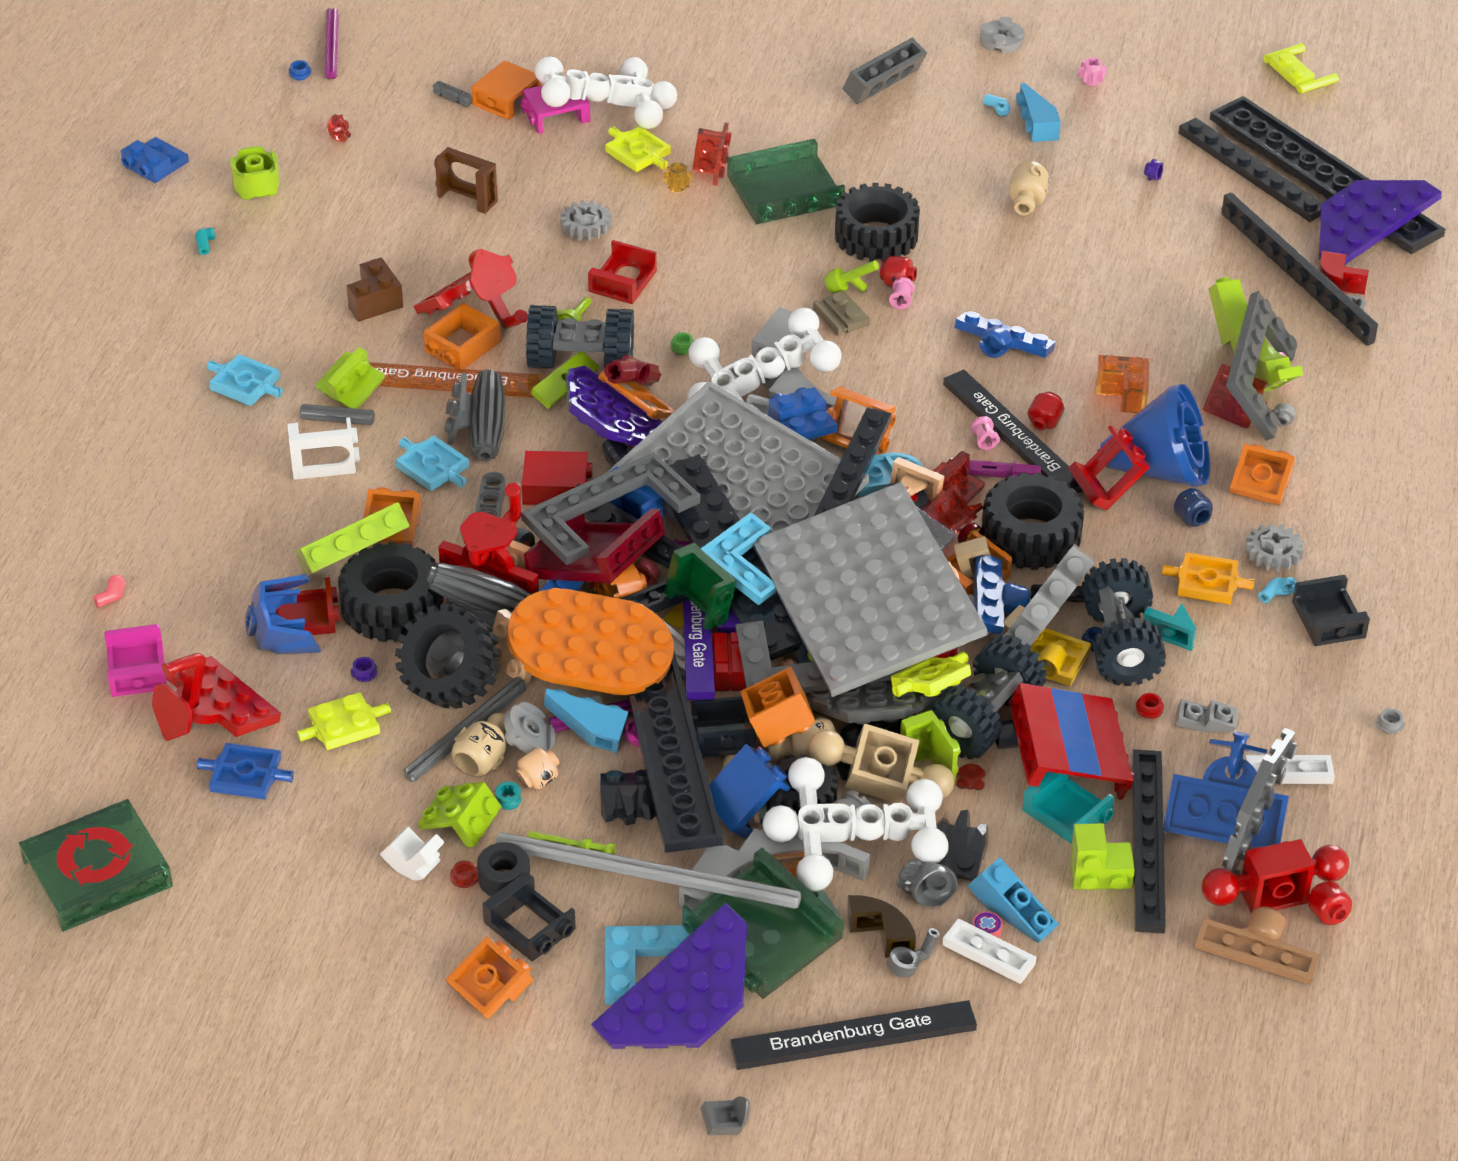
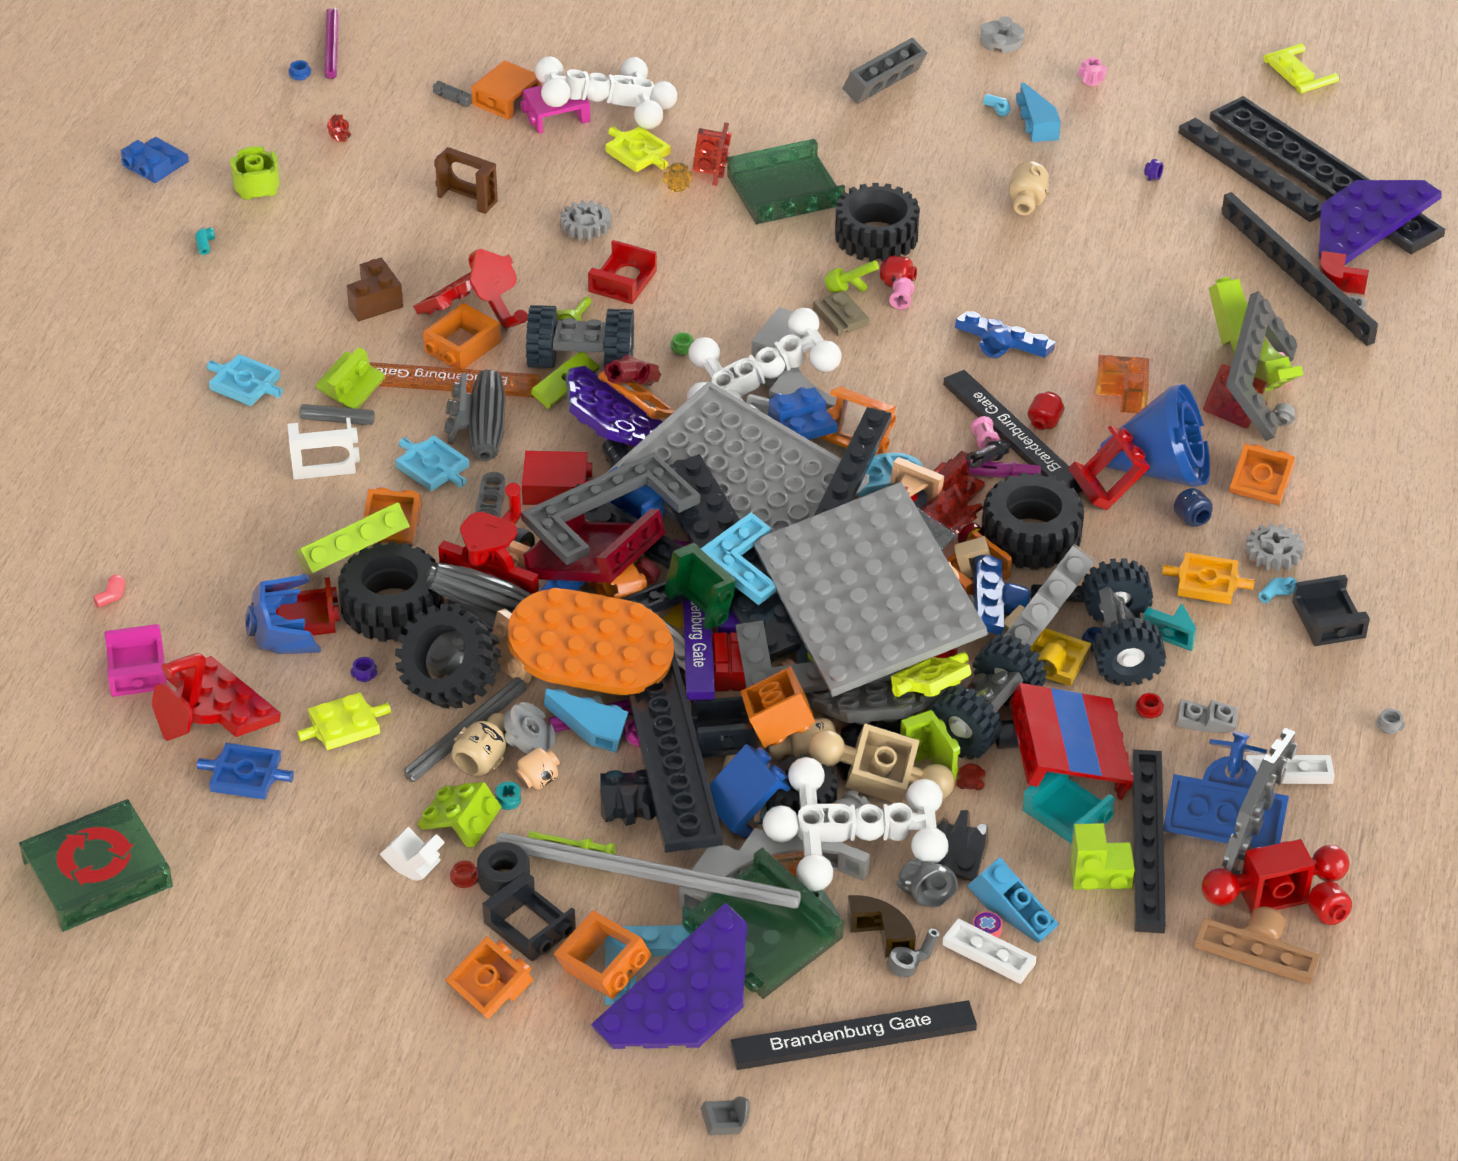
none -> orange window [554,910,652,1000]
none -> black axle [966,439,1012,469]

